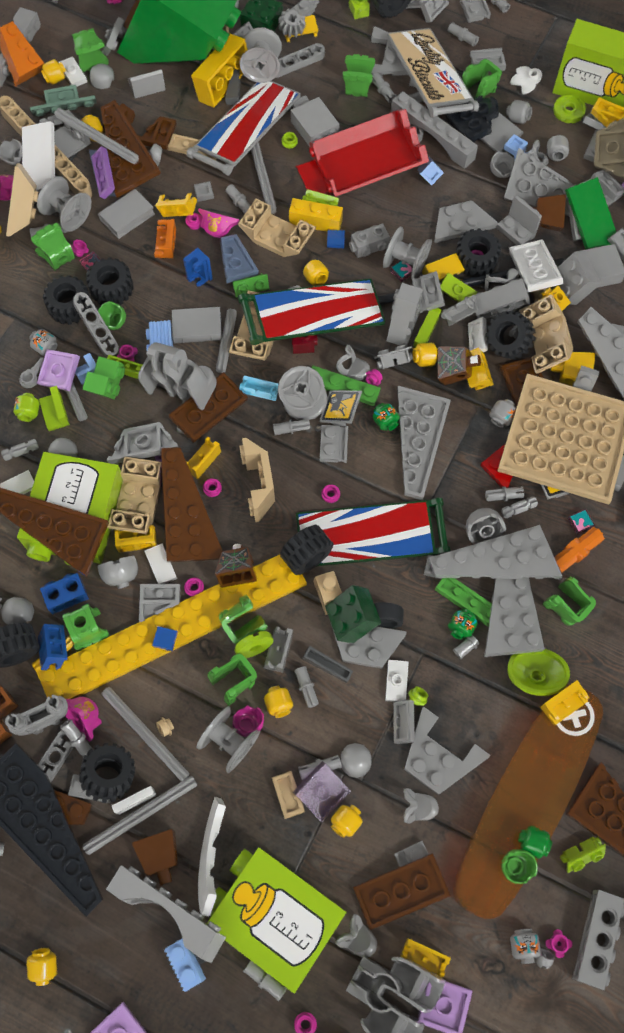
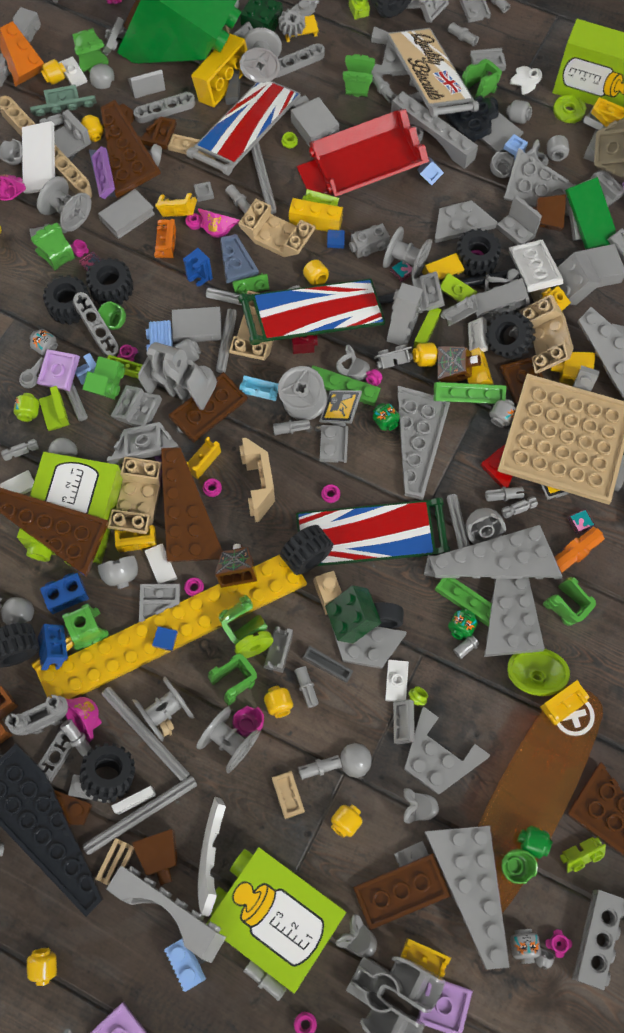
tan wedge [6,163,39,237] -> none
light grey axle [55,108,139,164] -> none
clear purple plate [293,761,351,823] -> none
none -> tan tile [96,838,134,885]
none -> light grey slope [111,385,162,427]
none -> light grey piece [132,676,195,742]
none -> light grey beam [134,92,195,123]
none -> light grey head [175,338,201,362]
none -> light grey axle [206,287,242,305]
none -> light grey wing [424,826,509,969]
none -> bright green plate [434,382,506,404]
none -> light grey axle [447,494,470,549]

